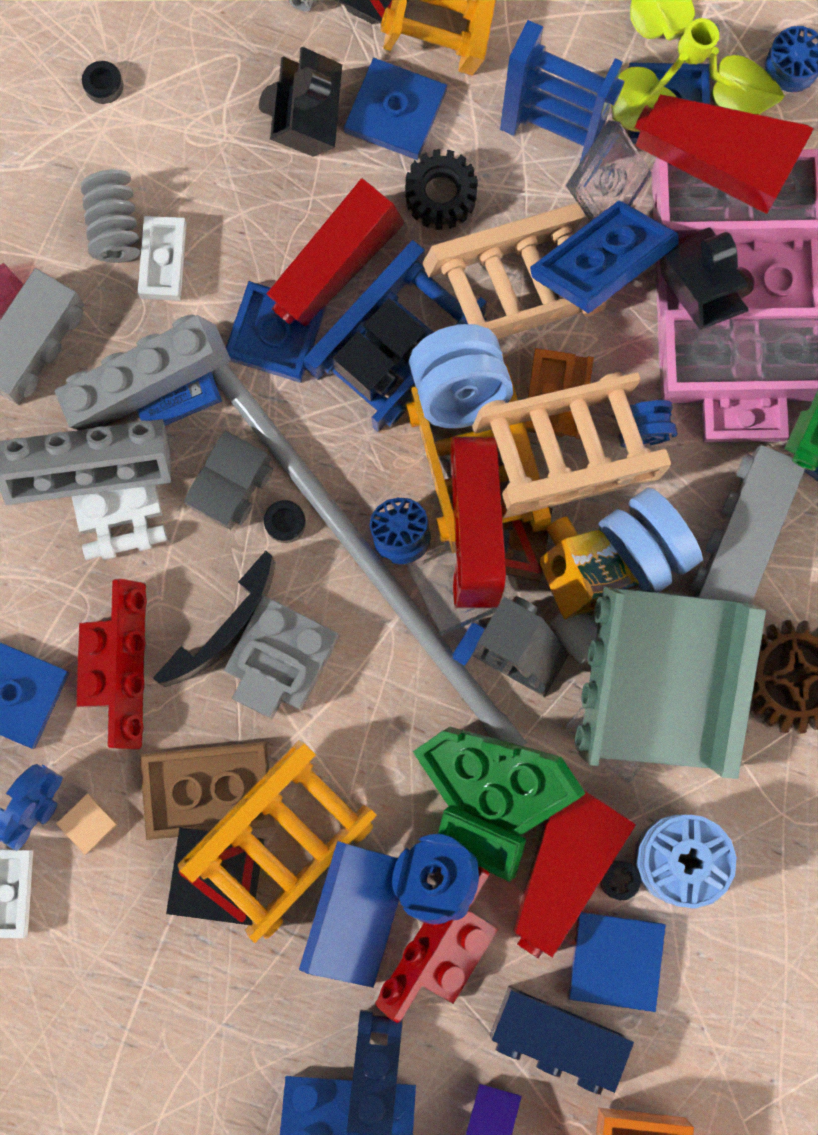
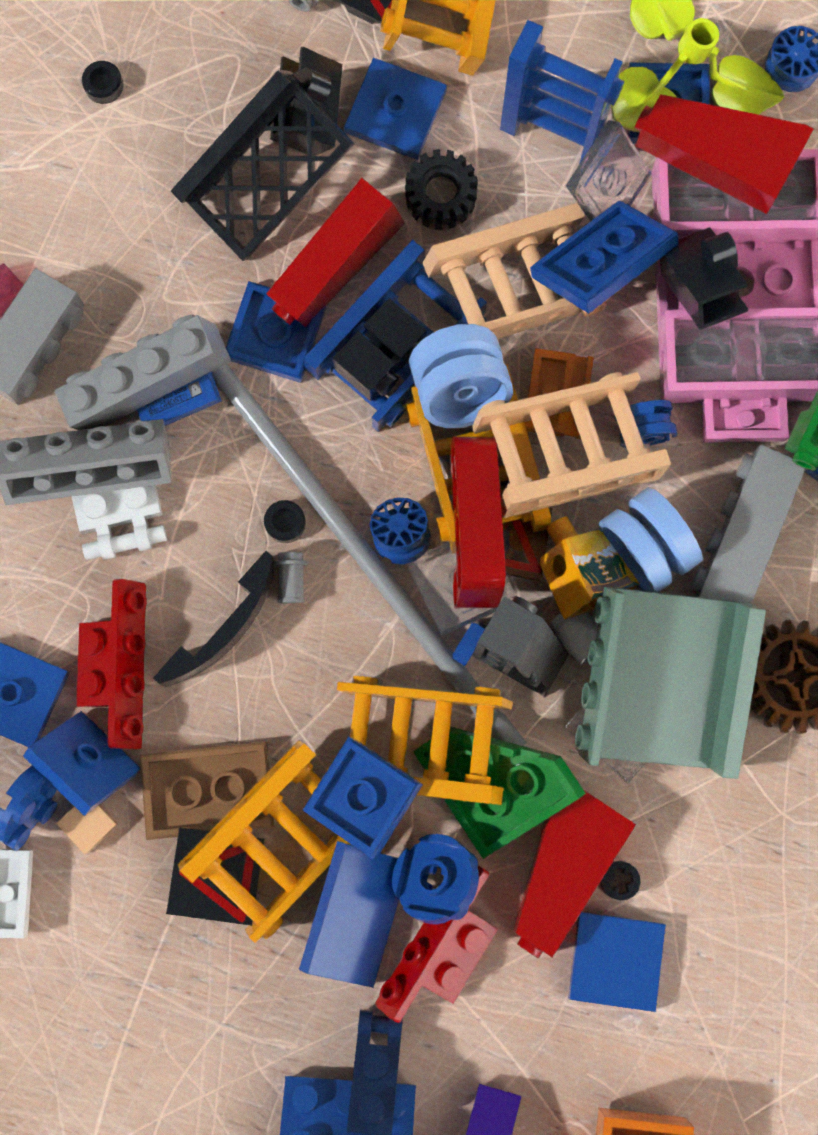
light grey piece [81,169,140,263] -> none
white plate [138,216,187,301] -> none
dark grey brick [184,430,273,530] -> none
light grey piece [224,595,339,719] -> none
green tile [438,805,526,882] -> none
dark blue brick [490,986,634,1095] -> none
light blue wheel [634,814,737,909] -> none
none -> blue plate [23,711,141,816]
none -> black fence [171,70,355,261]
none -> light grey pin [274,552,307,603]
none -> blue tile [302,737,423,859]
none -> light orange fence [326,676,513,805]

